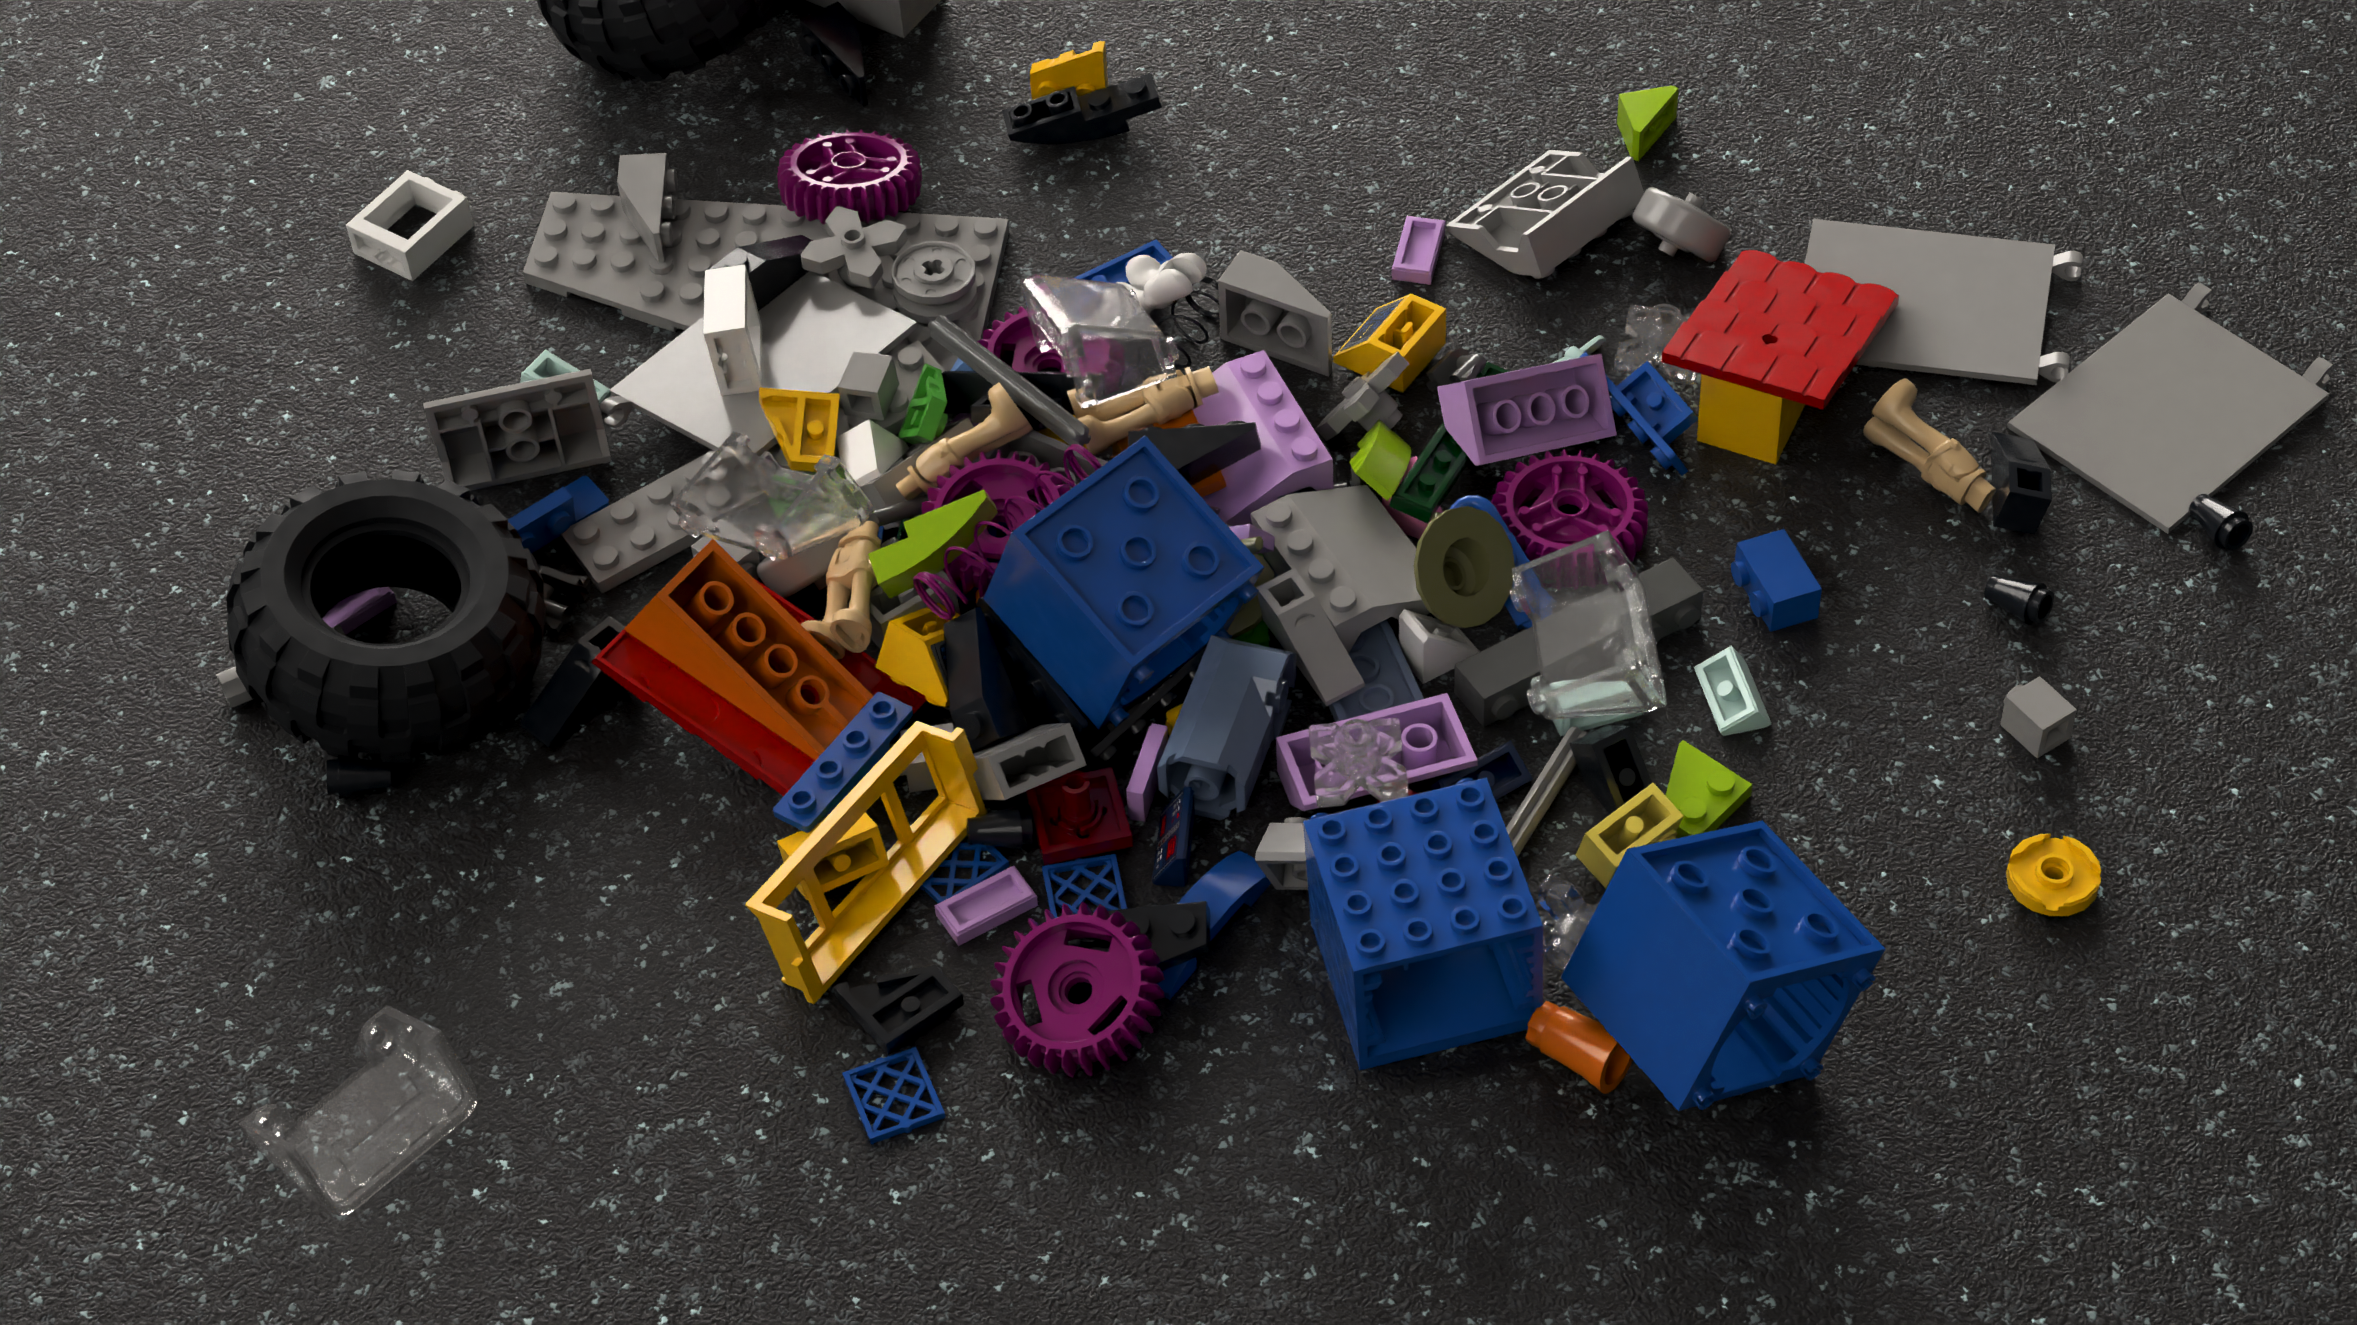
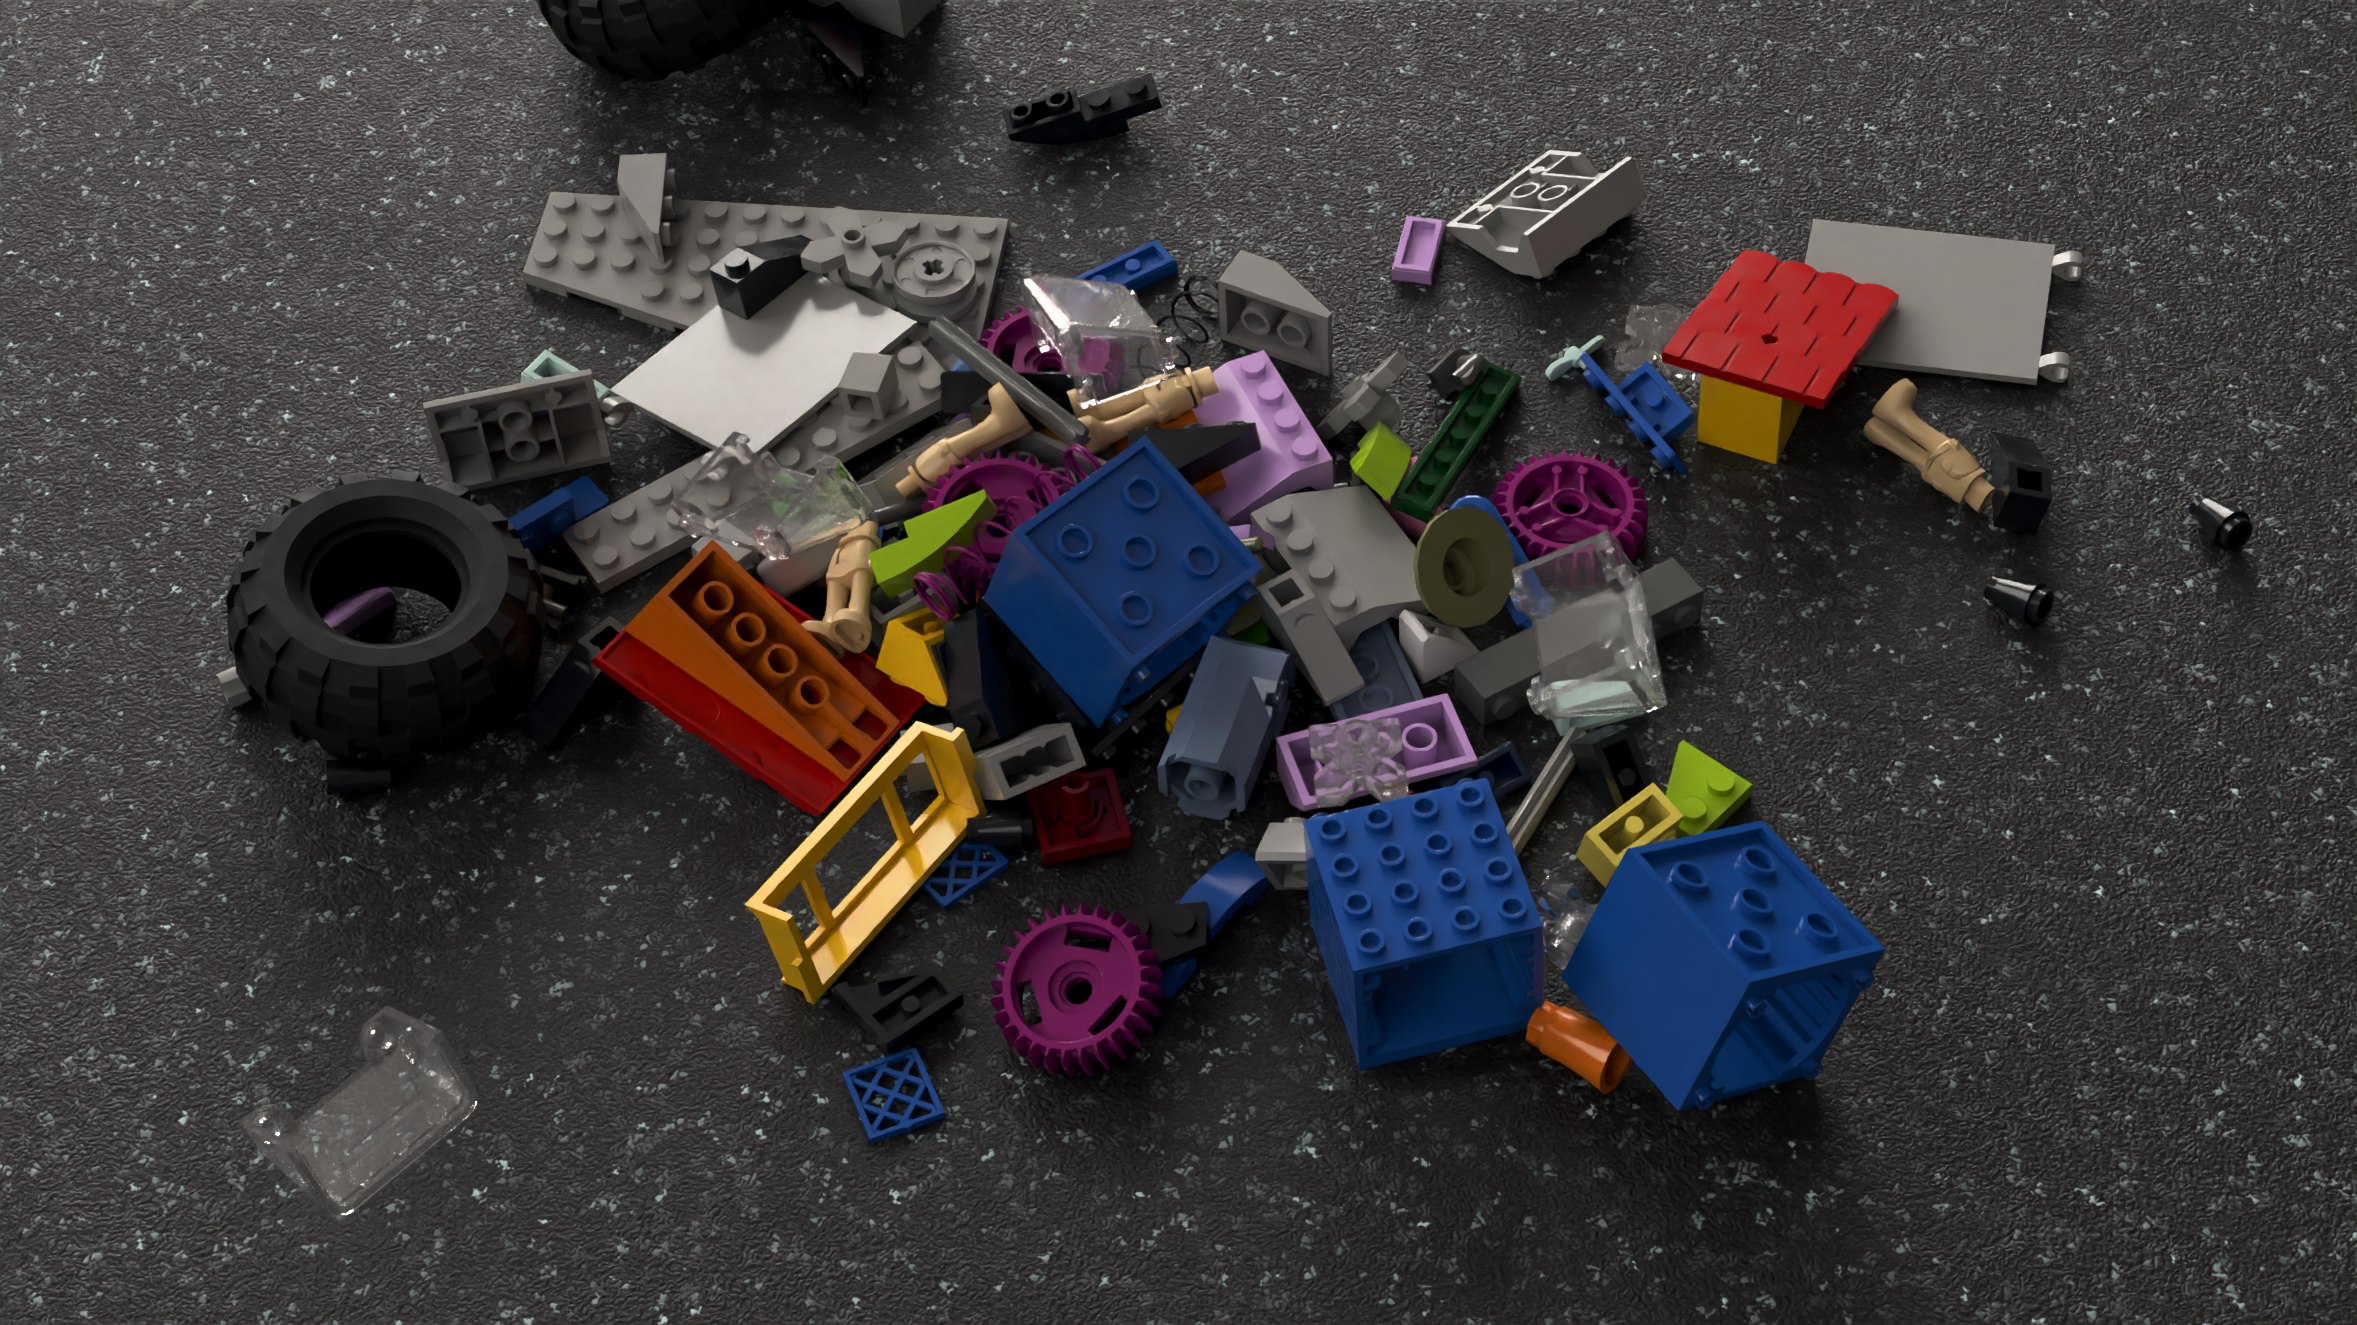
white window [346,170,474,281] -> none
white window [703,264,762,396] -> none
yellow wing [759,387,840,473] -> none
blue bracket [773,692,913,833] -> none
magenta gear [777,129,922,225] -> none
yellow brick [777,812,890,900] -> none
white slope [836,419,909,493] -> none
bright green wing [898,364,948,444] -> none
lavender tile [934,866,1038,946] -> none
yellow wing [1030,41,1108,100] -> none
blue window [1042,854,1127,918] -> none
white piece [1103,253,1207,322] -> none
lavender tile [1126,723,1168,822] -> none
dark blue slope [1152,786,1195,887] -> none
yellow slope [1333,294,1446,393] -> none
lavender slope [1437,354,1617,466] -> none
lime slope [1617,85,1679,162] -> none
light grey wheel [1632,187,1730,262] -> none
light aqua slope [1694,645,1771,736] -> none
blue brick [1731,529,1822,632] -> none
light grey brick [2000,676,2077,758] -> none
yellow plate [2006,834,2101,916] -> none
light grey flag [2007,283,2333,534] -> none

